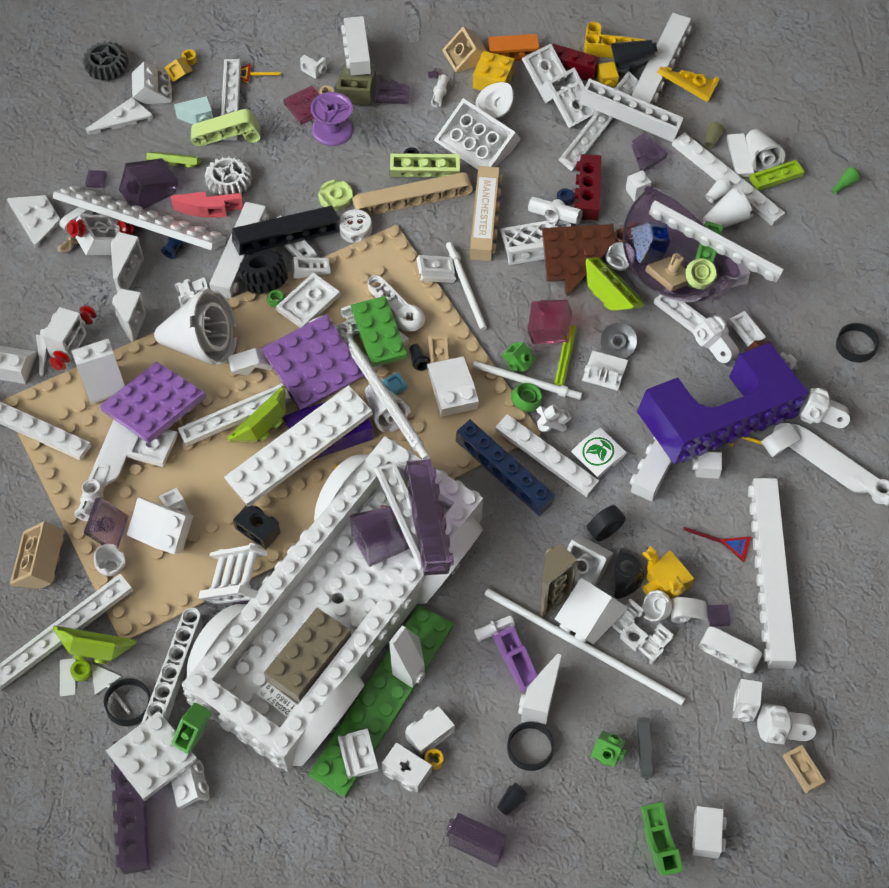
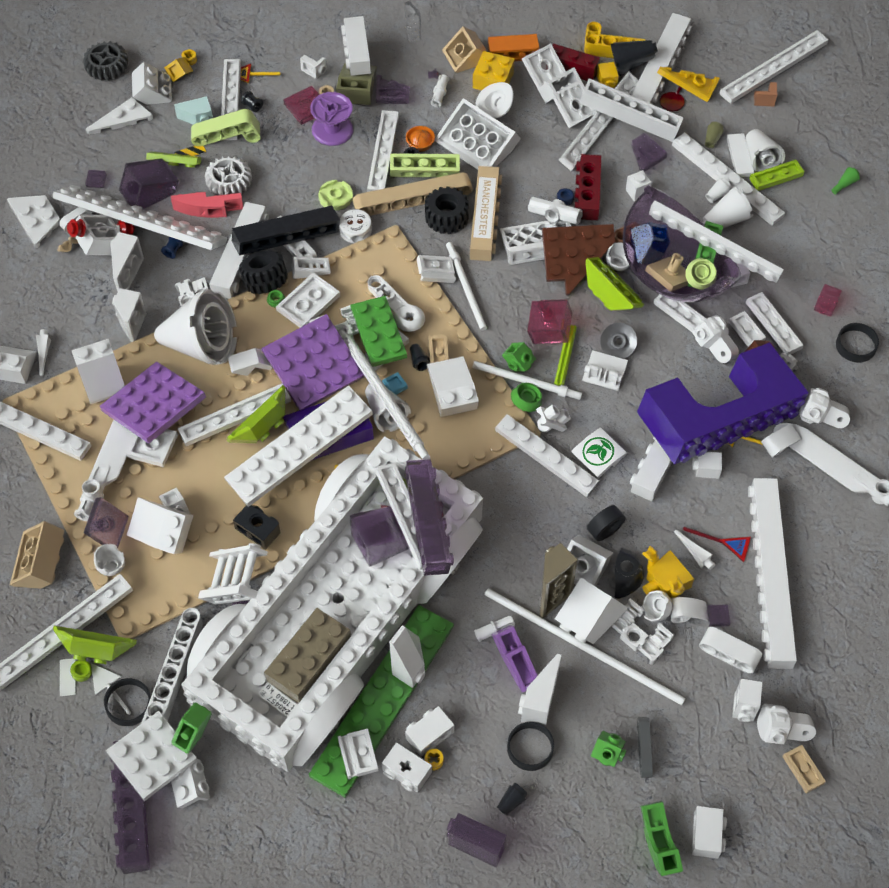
white brick [42,306,97,370] -> none
dark blue brick [455,419,555,516] -> none
none -> sticker [174,146,206,156]
none -> black bush [241,91,263,113]
none -> white plate [367,110,399,192]
none -> orange hat [405,126,435,152]
none -> black tyre [425,186,469,234]
none -> dark red piece [660,86,685,112]
none -> white piece [674,530,715,570]
none -> white plate [720,30,829,104]
none -> white plate [746,292,803,356]
none -> nougat panel [754,82,777,107]
none -> clear pink brick [814,284,842,317]

